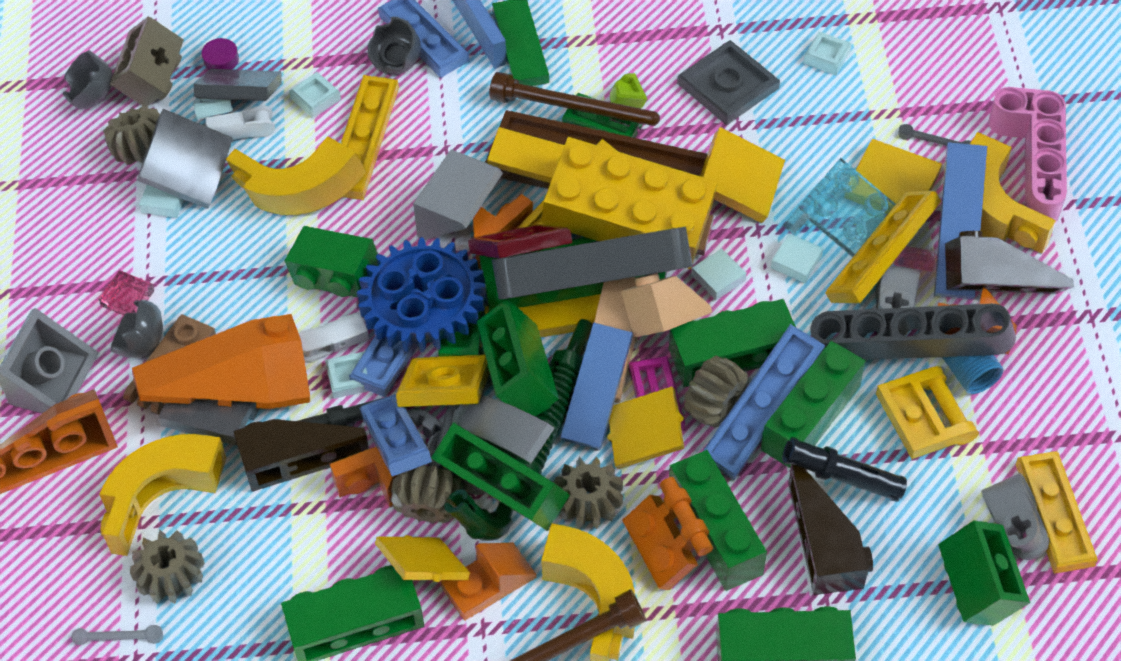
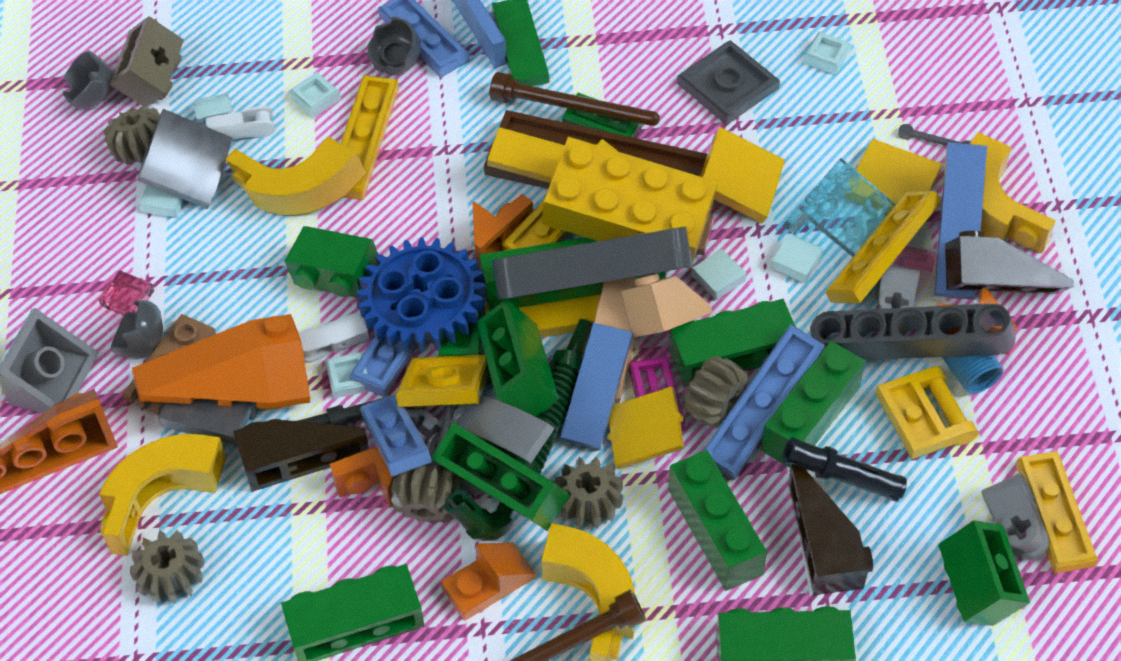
light grey hinge [71,625,164,645] -> none
dark grey tile [194,69,282,101] -> none
magenta tile [201,38,239,70] -> none
yellow piece [375,535,470,582] -> none
light grey slope [413,149,503,240] -> none
dark red tile [468,224,572,258] -> none
lime tile [610,73,648,108] -> none
orange plate [622,477,713,590] -> none
bright pink beam [988,87,1067,224] -> none

